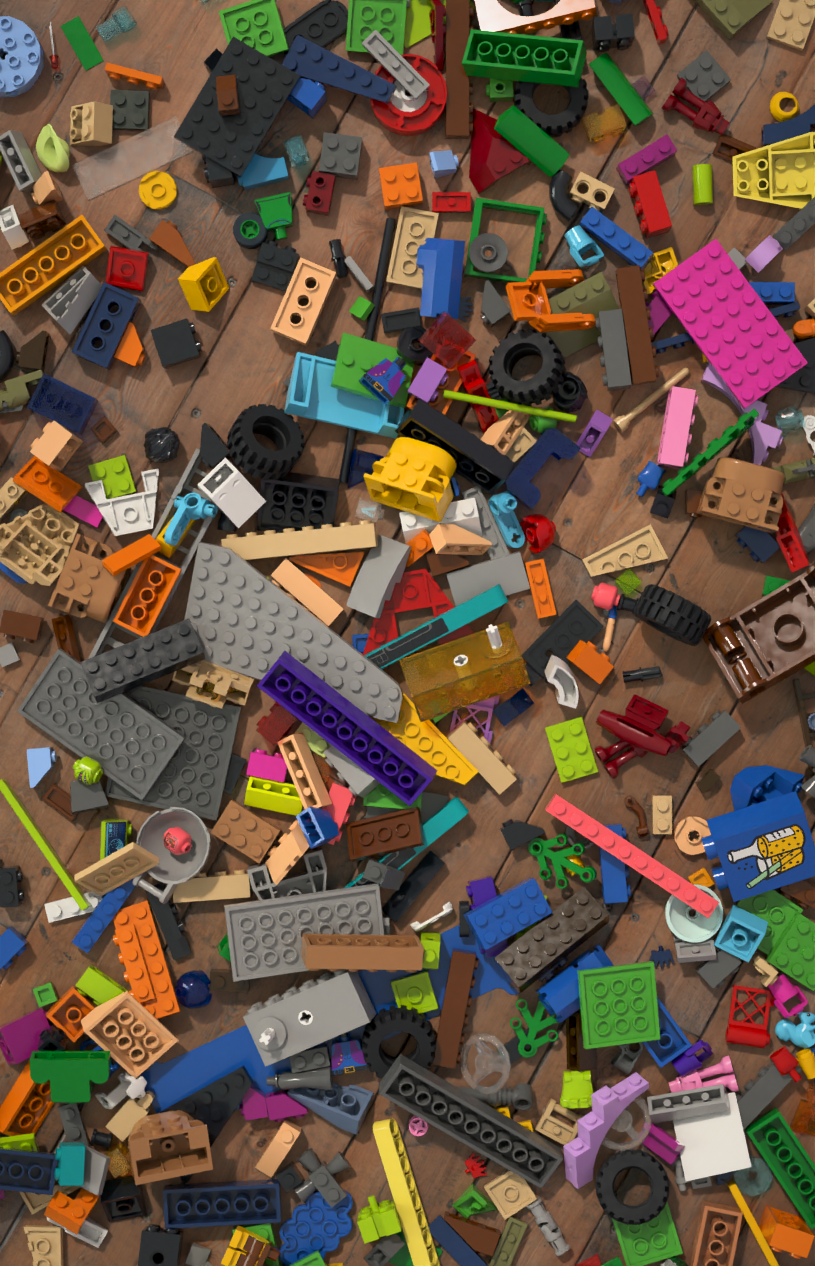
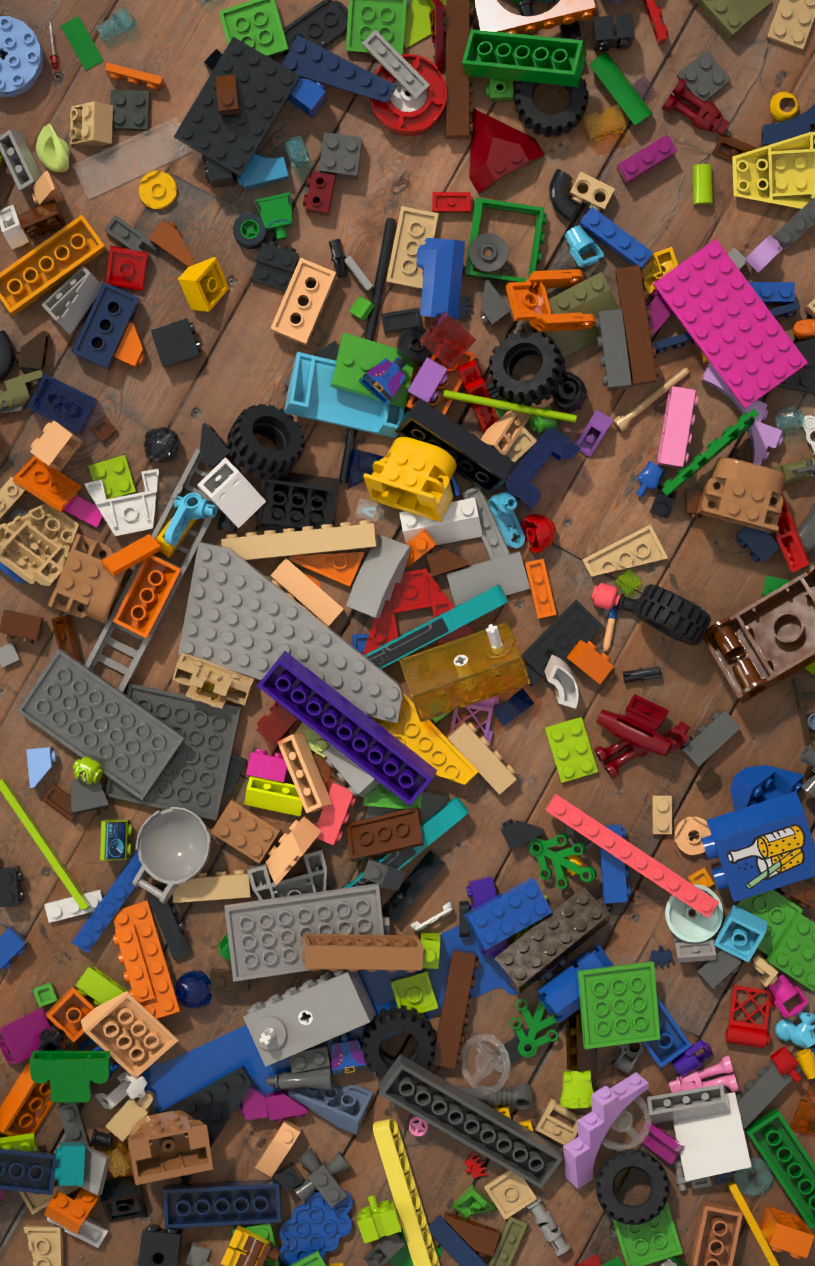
tan plate [74,842,159,896] -> none
black brick [80,618,205,703] -> none
coral head [163,827,192,856] -> none
blue torso [296,806,339,849] -> none
orange brick [379,162,423,210] -> none
light blue slope [429,150,459,179] -> none
light nougat slope [429,523,492,555] -> none
green brick [494,105,570,177] -> none
reddish brown piece [624,795,648,837] -> none
red brick [628,170,672,239] -> none

